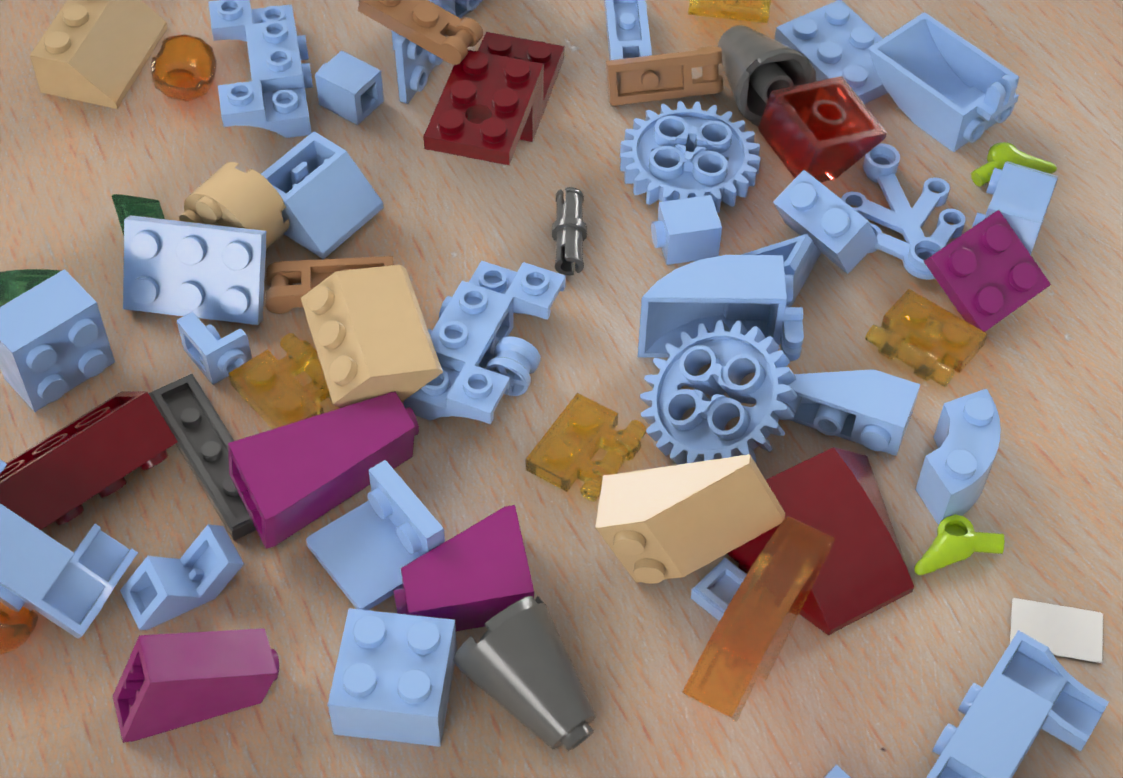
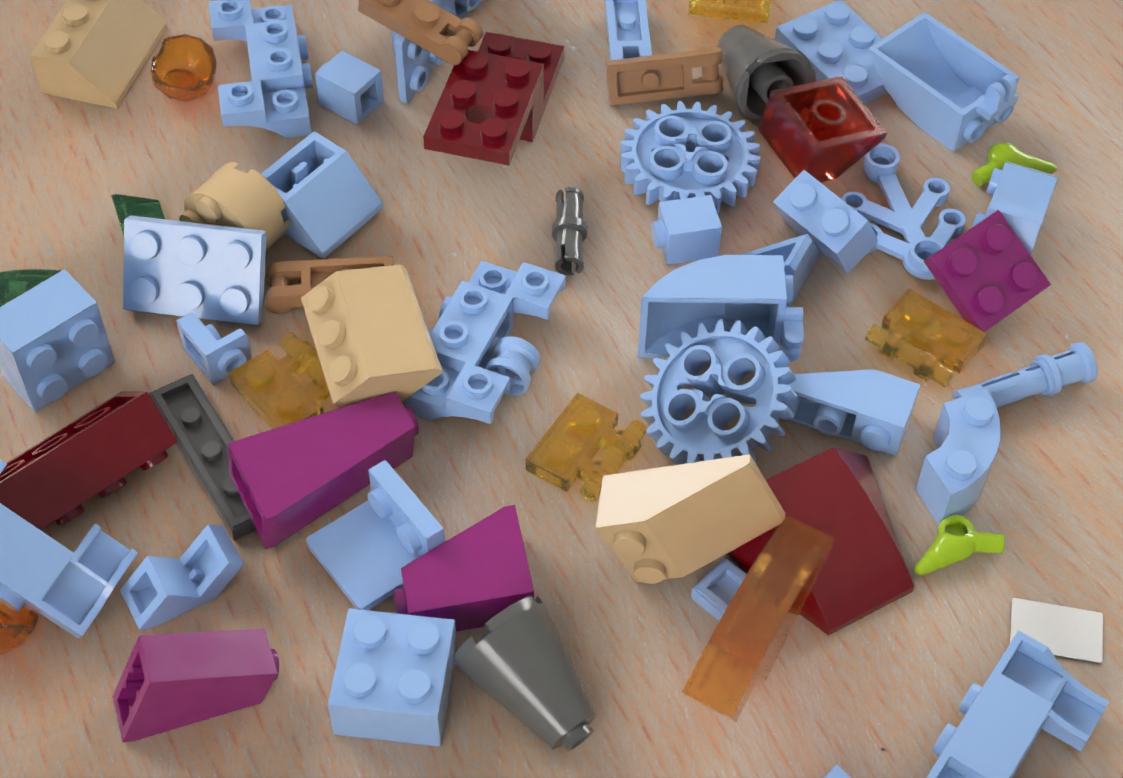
none -> light blue pin [952,342,1098,408]

